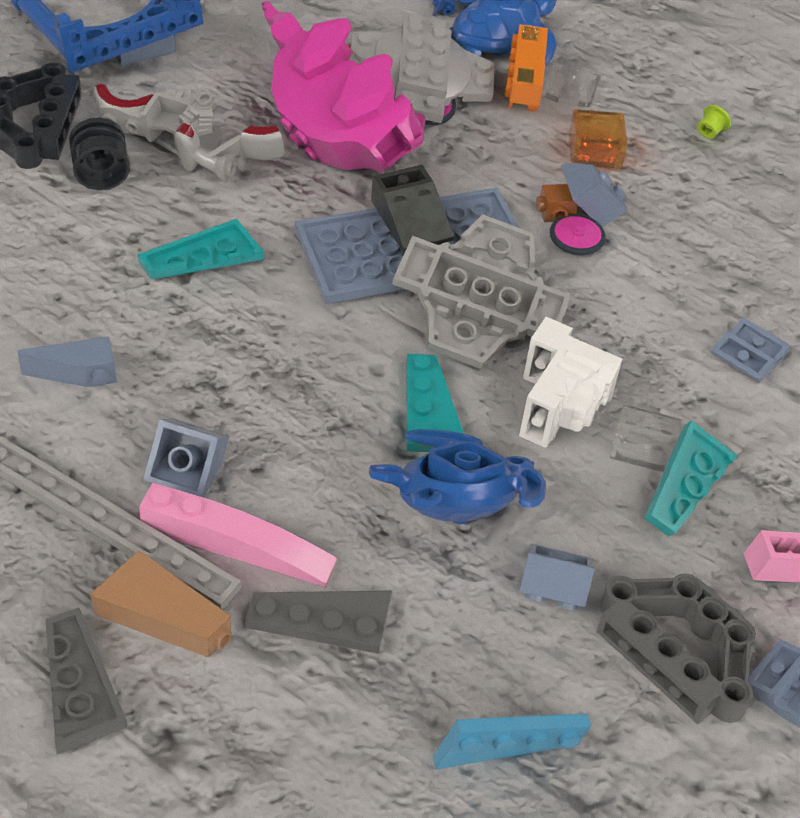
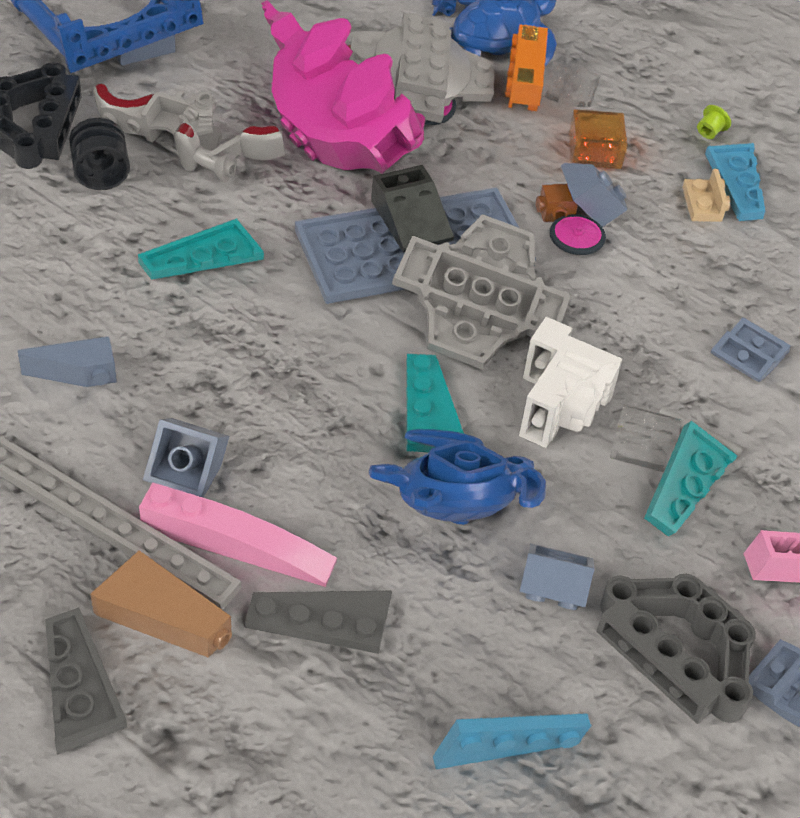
none -> tan bracket [682,169,730,222]
none -> dark azure wing [705,143,766,221]

